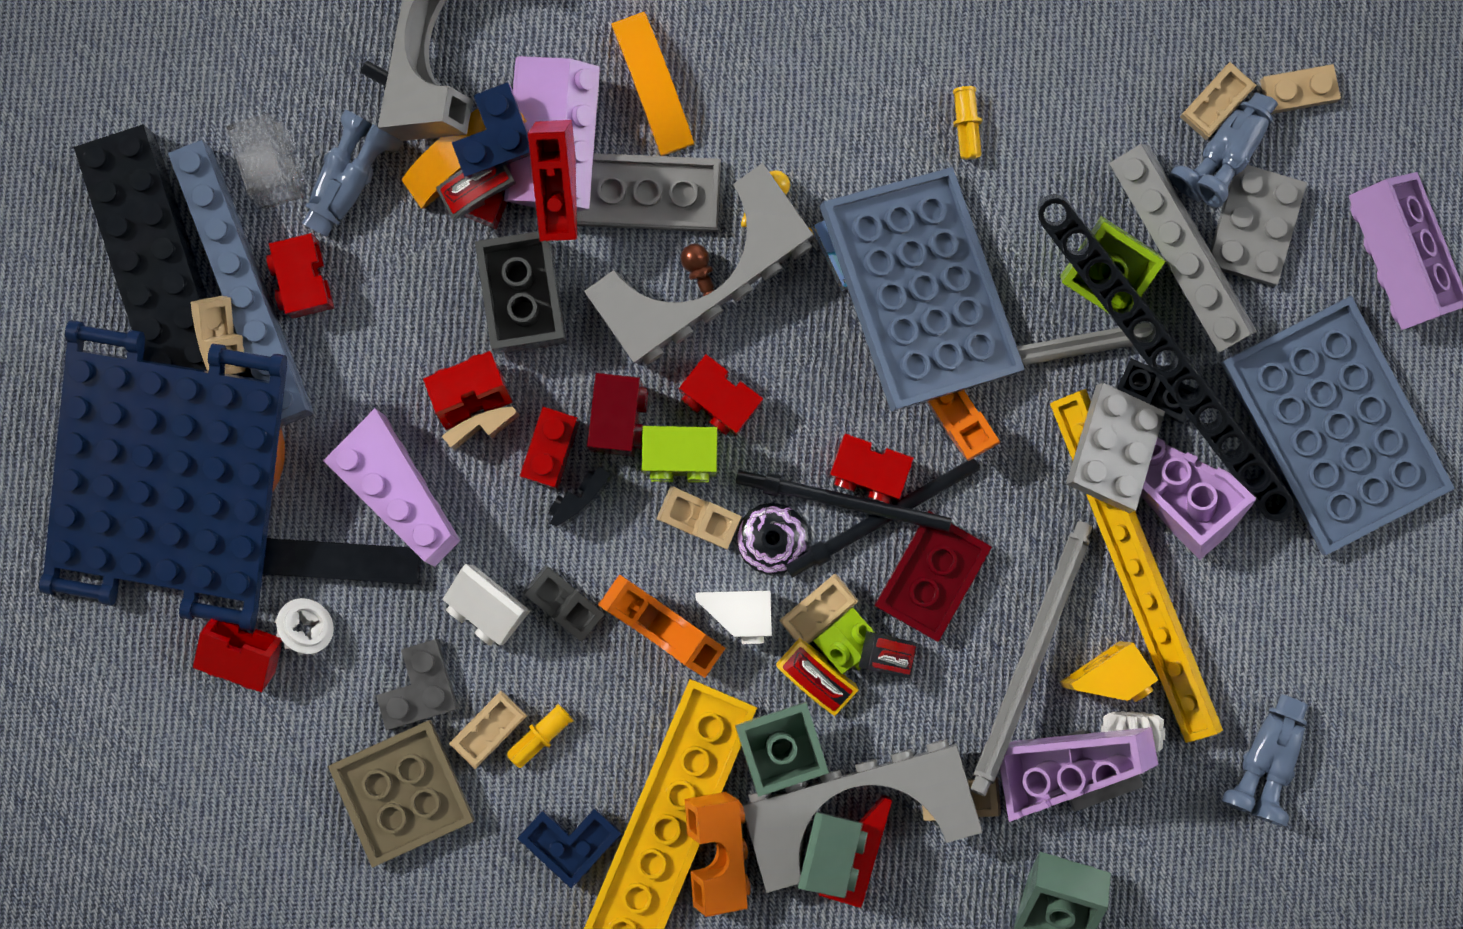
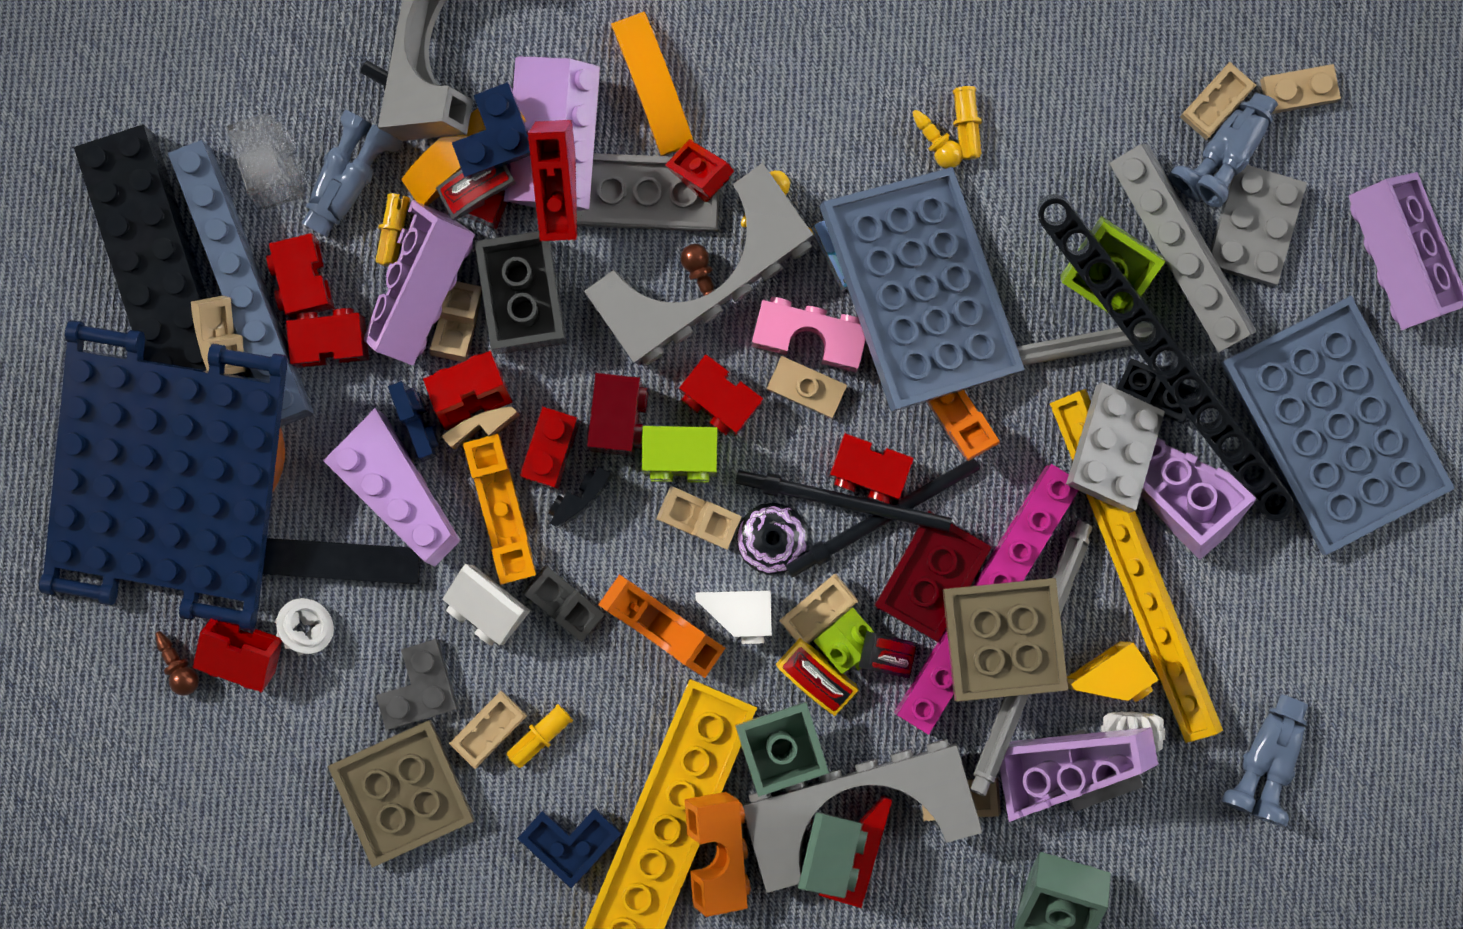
none -> copper bar [155,631,199,696]
none -> red brick [286,308,369,368]
none -> lavender wedge [364,200,475,365]
none -> yellow axle [376,193,410,267]
none -> dark blue plate [388,381,440,461]
none -> tan slope [430,281,482,362]
none -> light orange slope [463,434,536,585]
none -> red slope [665,139,734,202]
none -> bright pink arch [751,297,866,373]
none -> tan plate [766,356,847,419]
none -> dark pink brick [894,464,1079,735]
none -> yellow bar [912,110,962,169]
none -> dark tan plate [943,578,1068,702]

